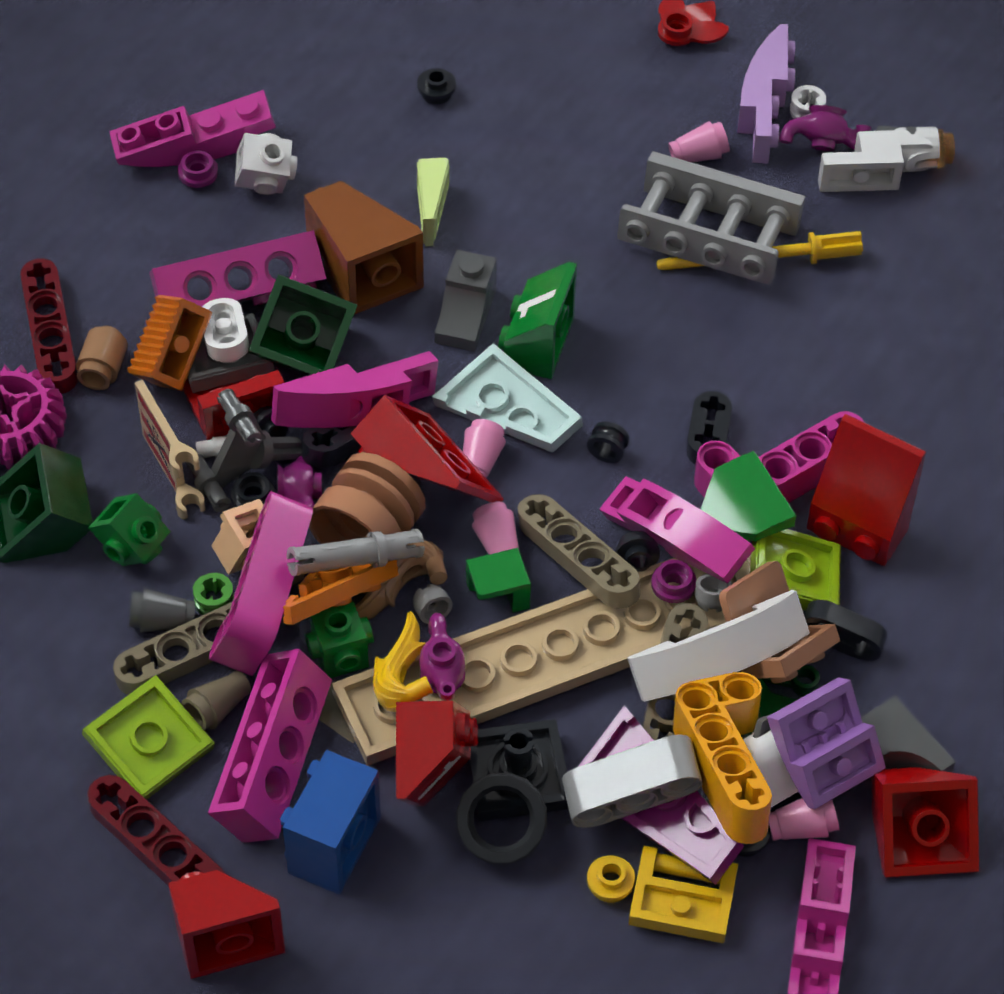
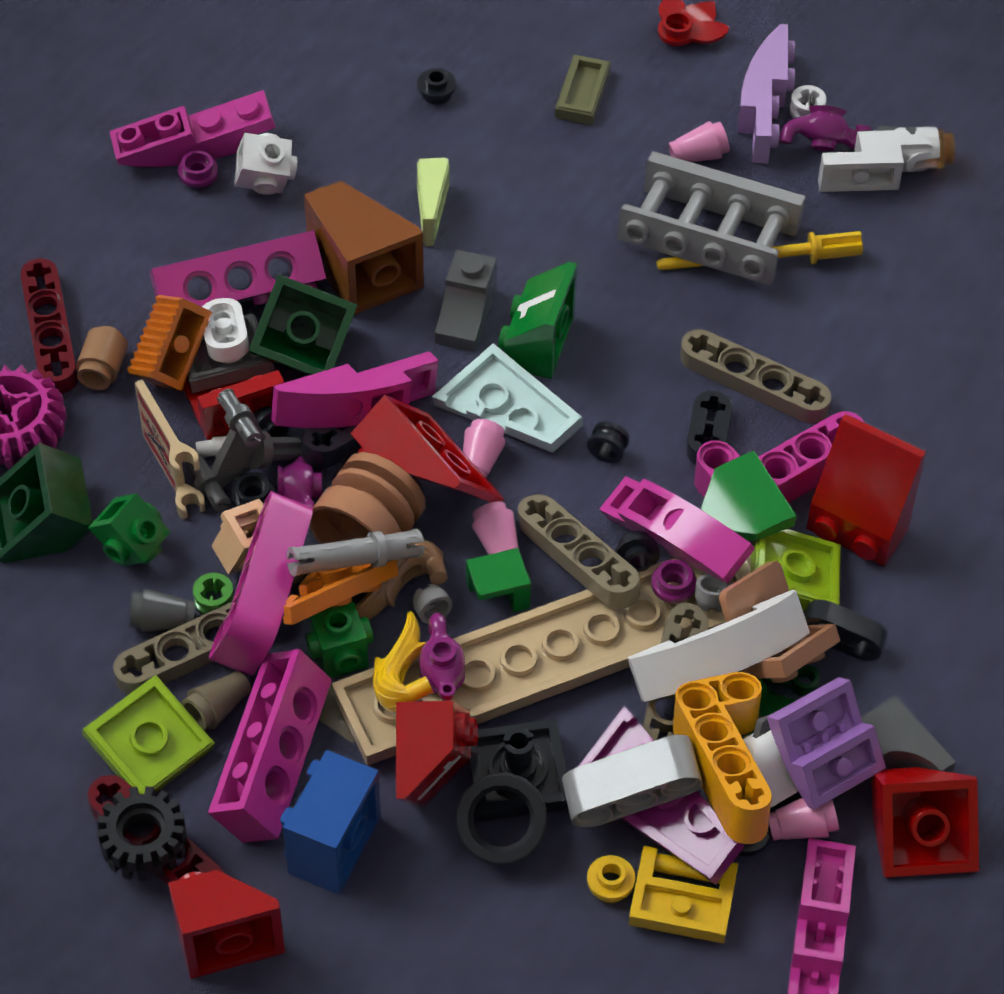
none -> black tyre [97,786,187,881]
none -> olive tile [555,55,611,125]
none -> dark tan beam [680,329,832,423]

